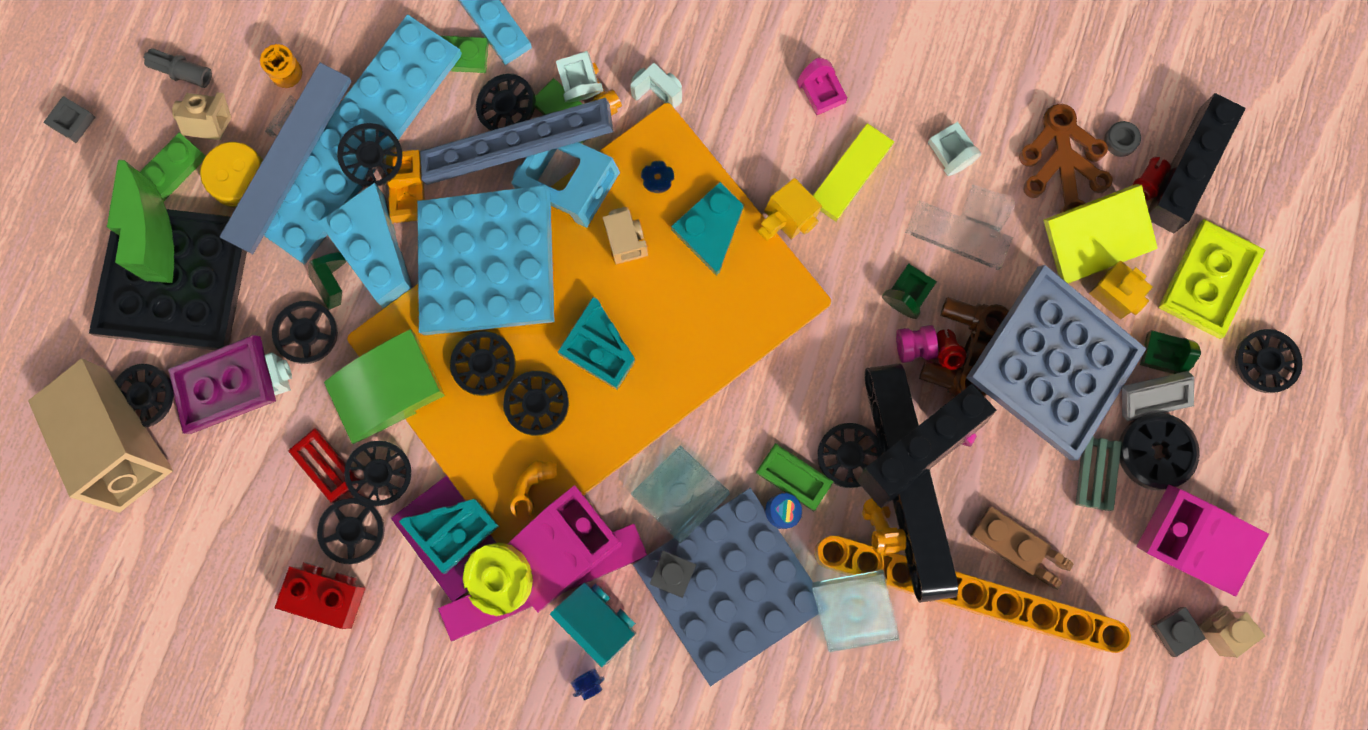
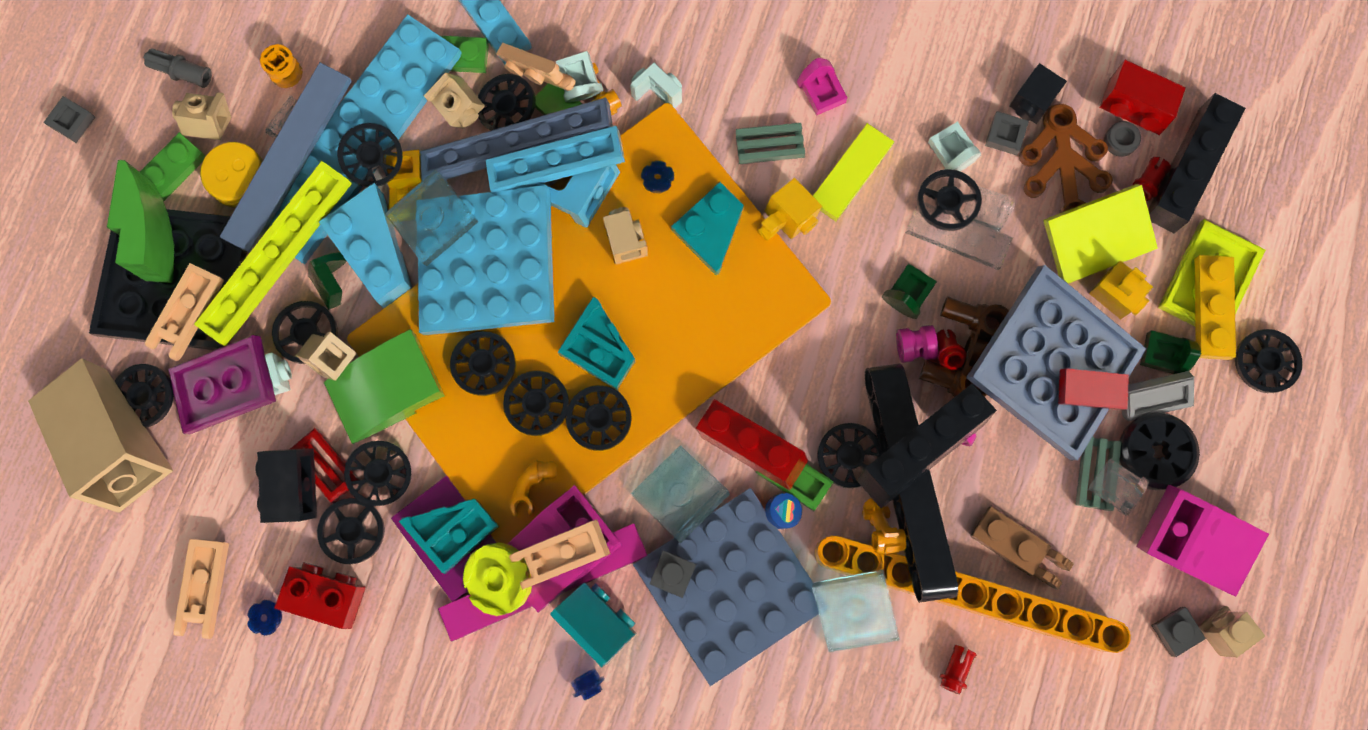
none -> light nougat hinge [145,263,224,361]
none -> light nougat hinge [173,539,229,639]
none -> neon yellow plate [194,161,352,346]
none -> clear blue plate [247,600,282,636]
none -> black brick [255,448,317,523]
none -> tan brick [295,331,357,381]
none -> clear light blue tile [385,170,479,266]
none -> tan brick [424,72,485,129]
none -> medium azure plate [486,126,625,193]
none -> light nougat hinge [496,42,576,91]
none -> light nougat hinge [509,519,611,590]
none -> black wheel [566,385,632,451]
none -> red brick [696,399,808,491]
none -> sand green tile [735,123,805,164]
none -> black wheel [917,169,982,231]
none -> red pin [939,645,977,695]
none -> dark grey plate [985,111,1029,156]
none -> black brick [1009,63,1067,124]
none -> tile [1058,368,1129,410]
none -> clear tile [1088,459,1149,516]
none -> red brick [1099,60,1186,136]
none -> yellow plate [1194,255,1236,360]

